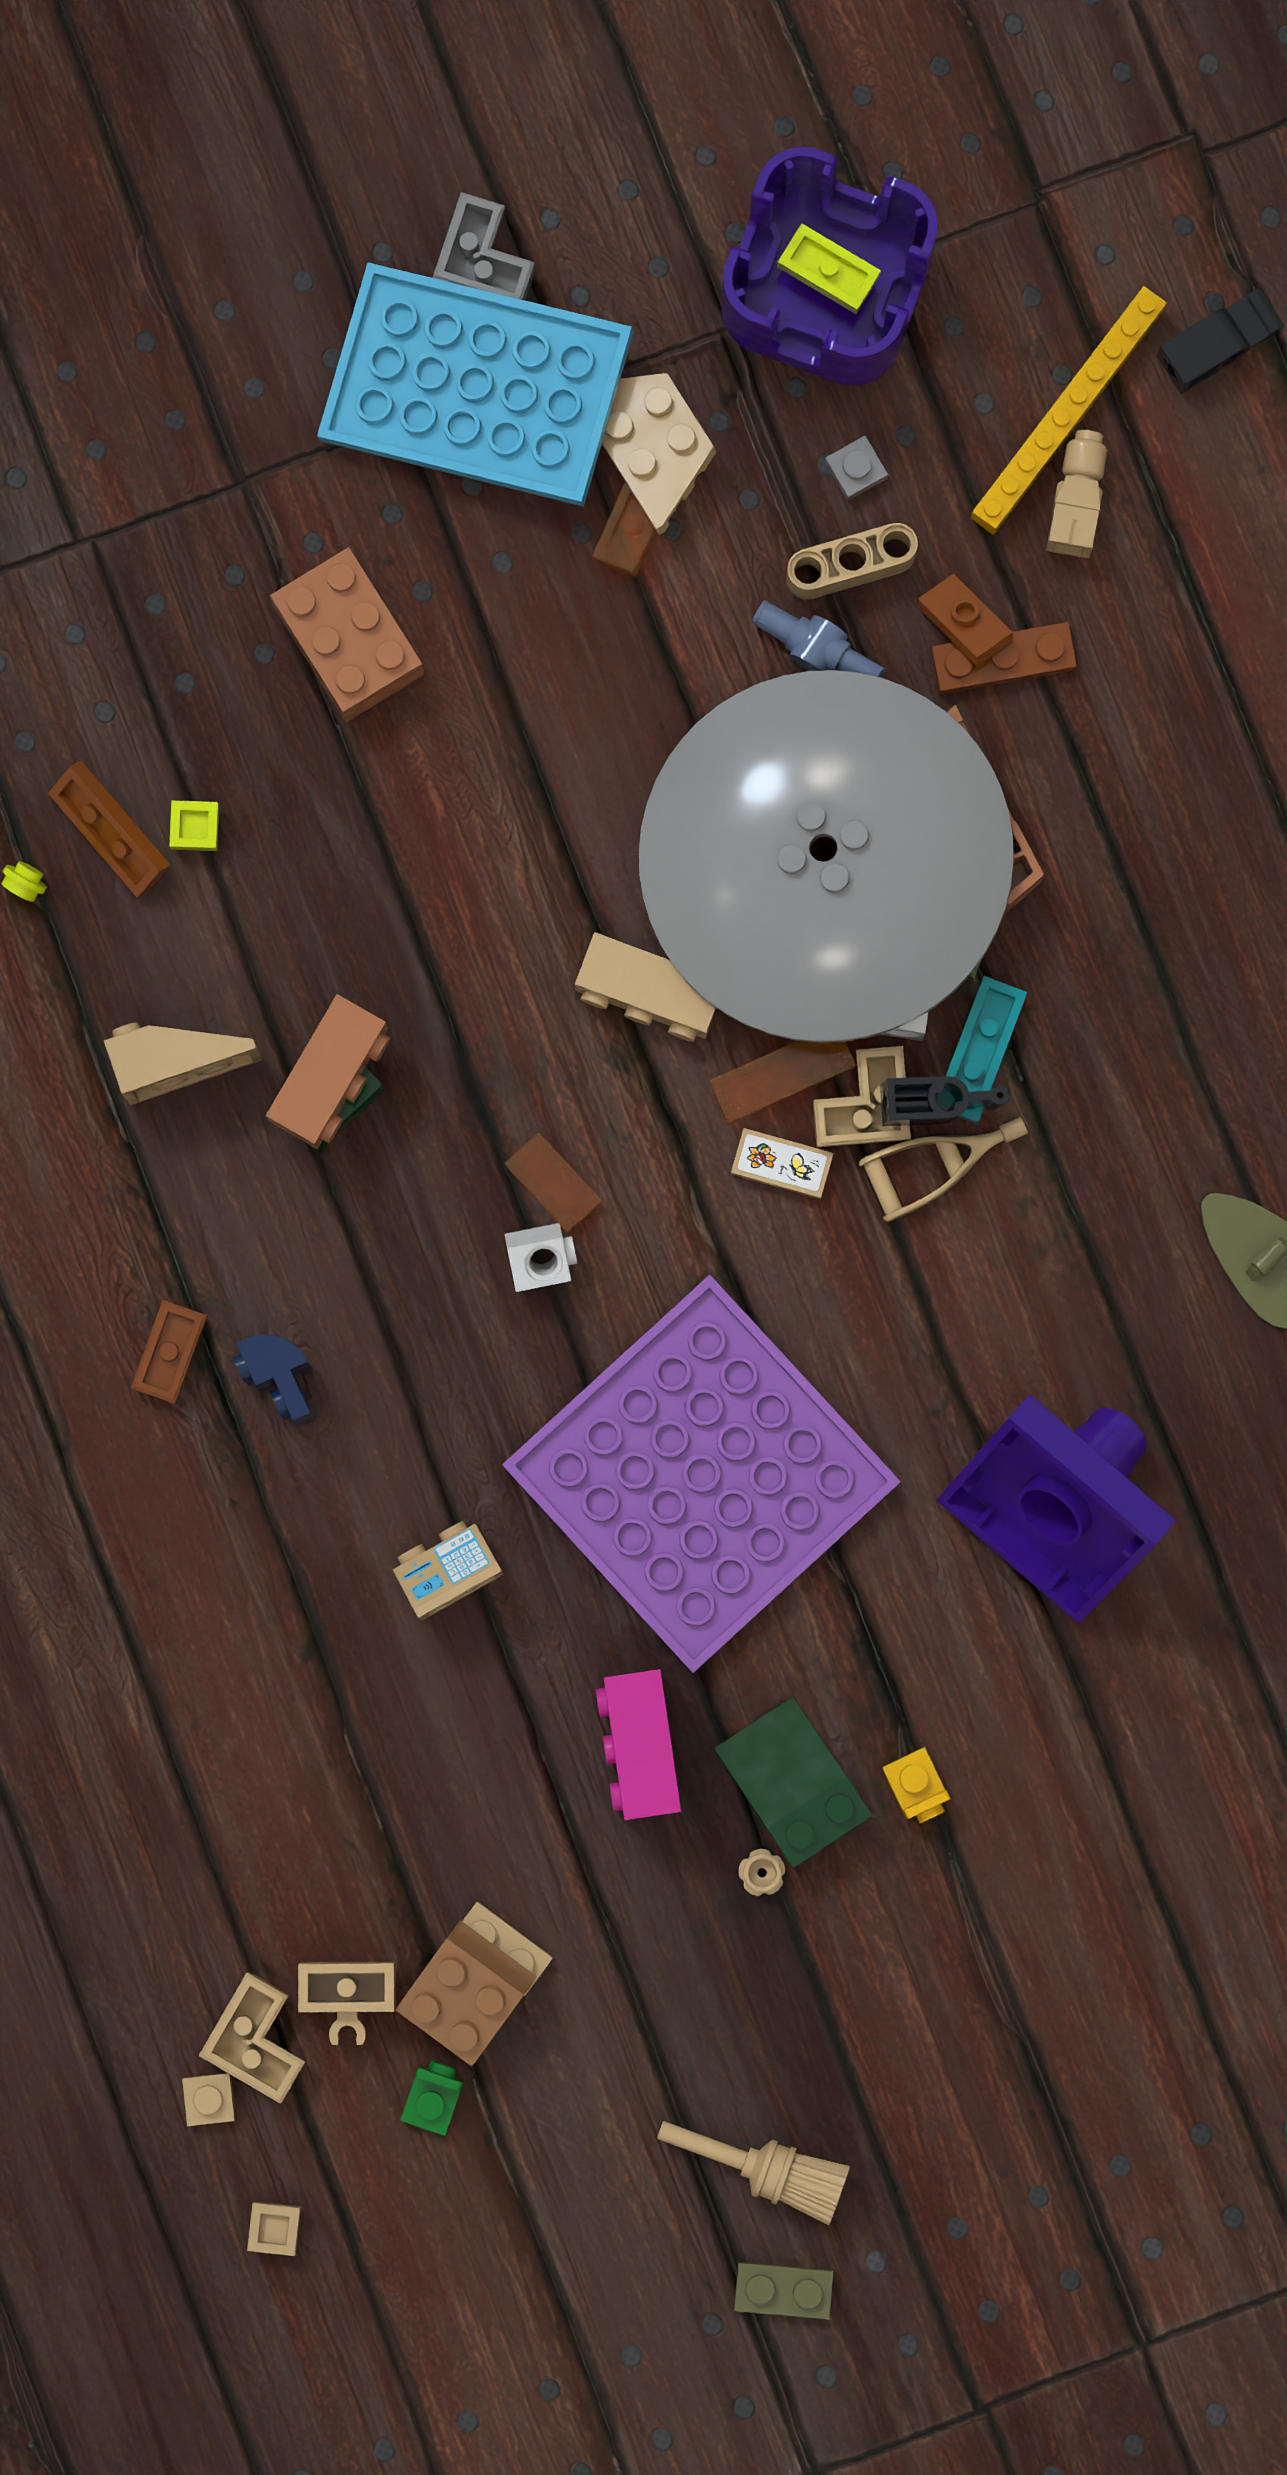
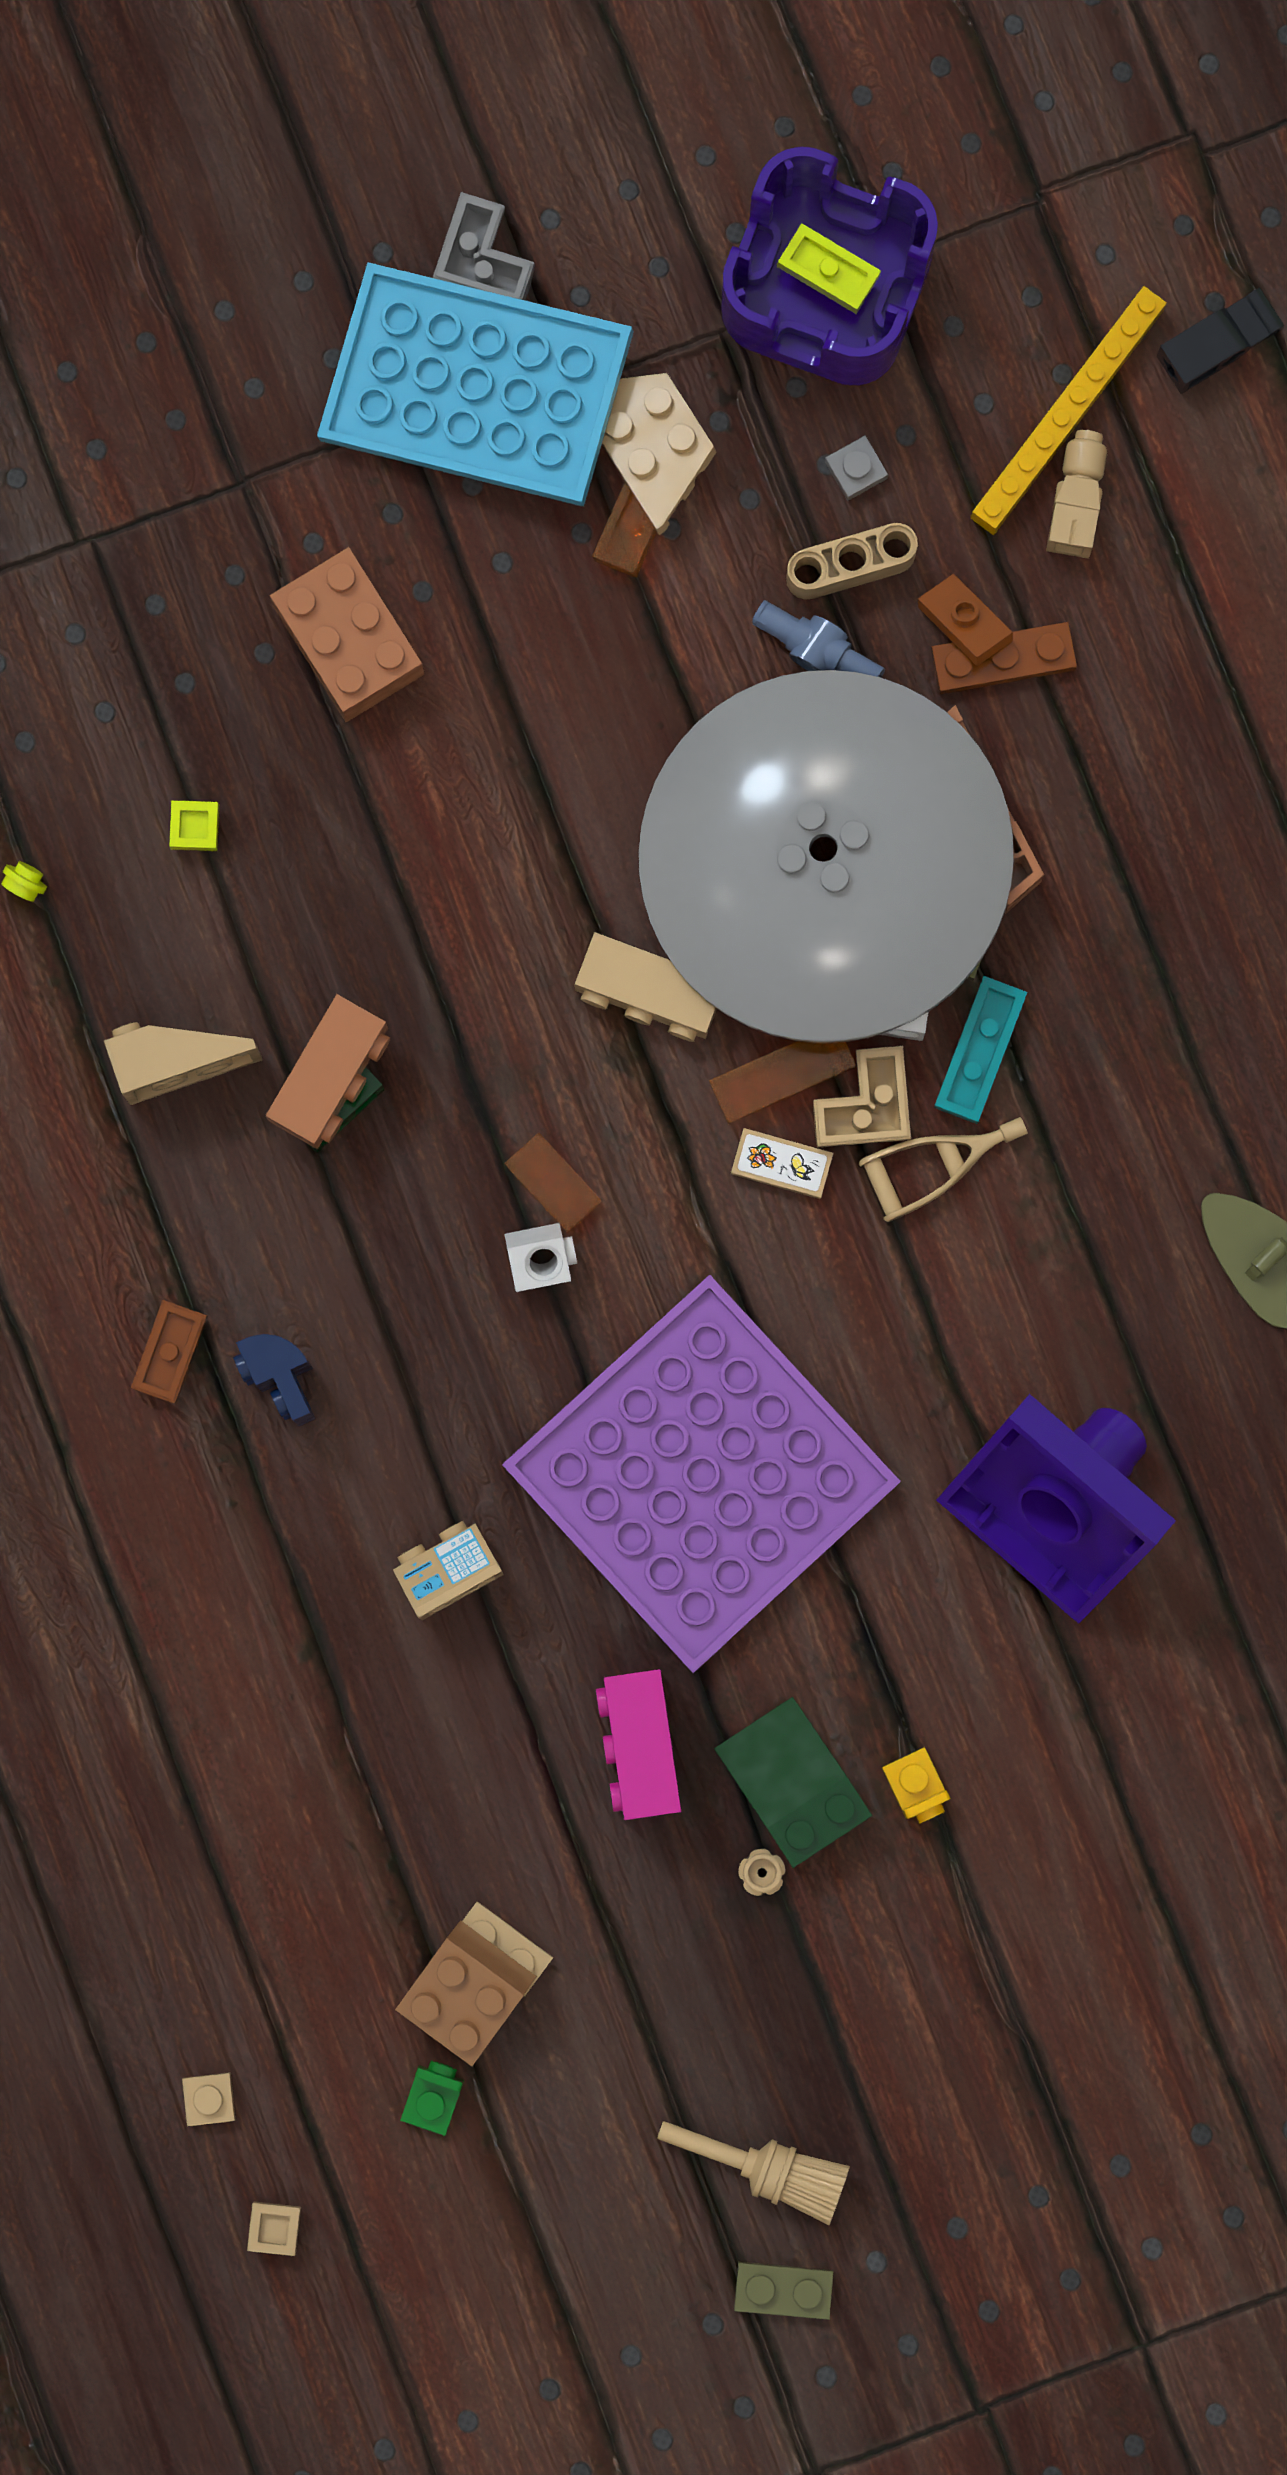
dark orange plate [48,761,171,898] -> none
tan brick [199,1972,306,2104] -> none
tan brick [298,1961,397,2045] -> none
black piece [880,1076,1010,1127] -> none

